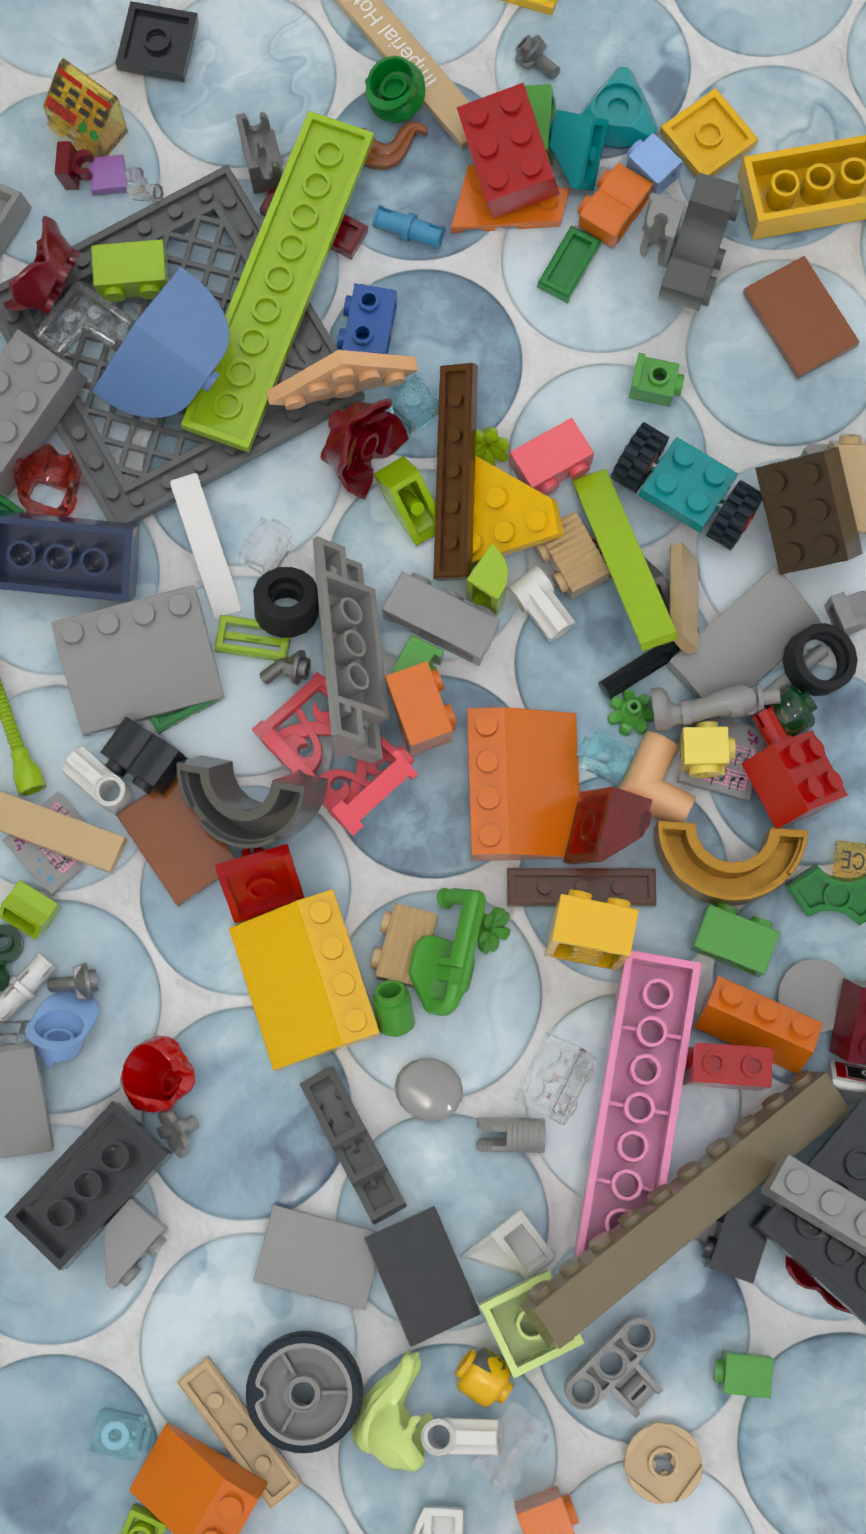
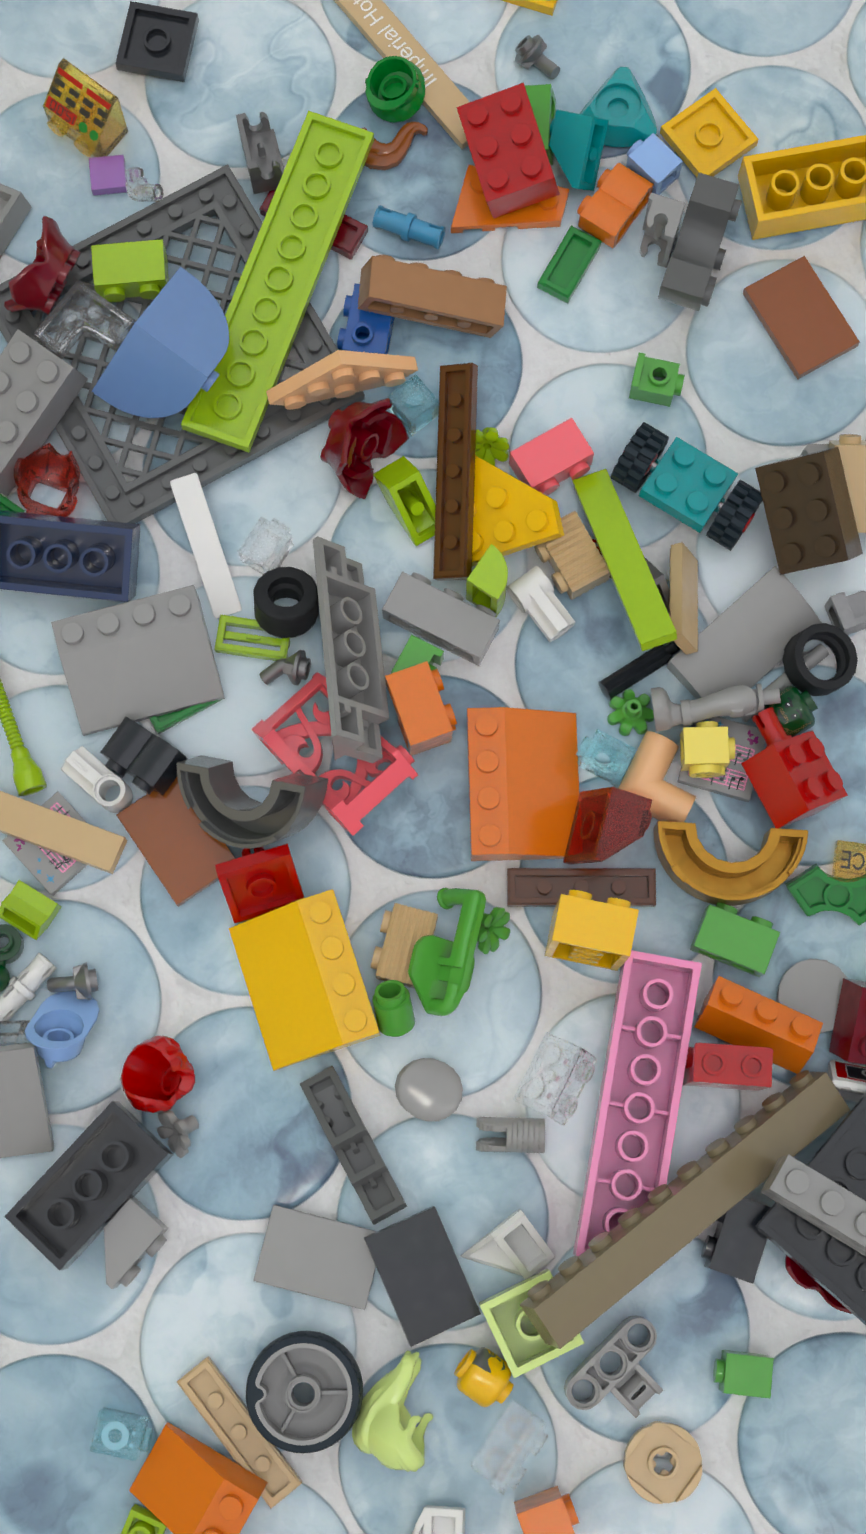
dark red tile [54,141,95,190] -> none
white piece [421,1416,503,1456] -> none
none -> medium nougat brick [358,255,507,338]

